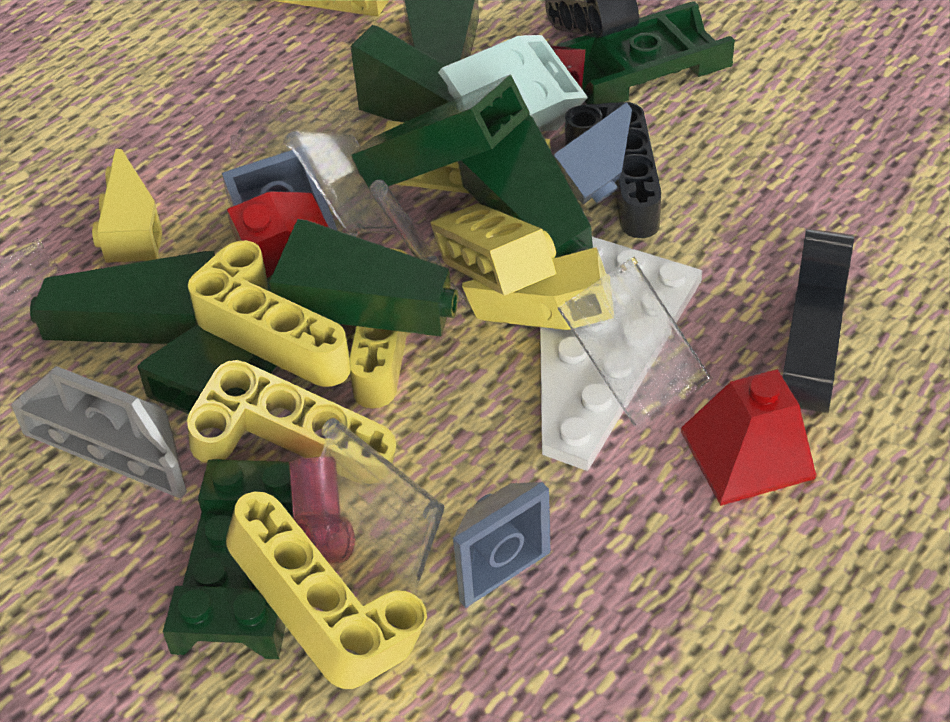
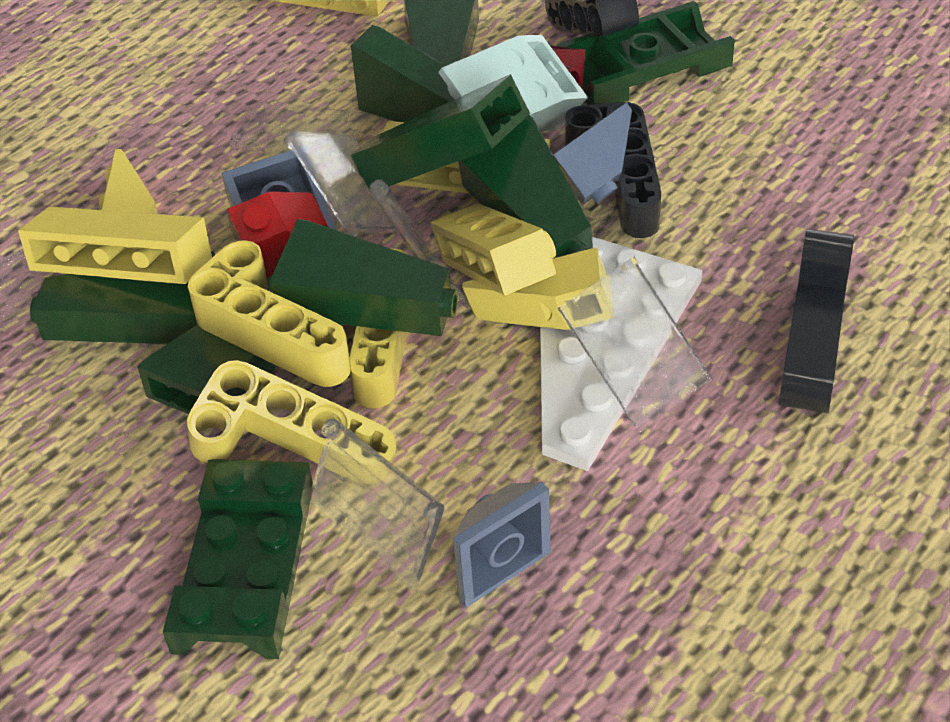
light grey wedge [11,366,187,499] -> none
light yellow beam [226,492,427,689] -> none
clear pink piece [289,456,355,564] -> none
red slope [681,369,816,506] -> none
none -> light yellow brick [18,207,212,284]

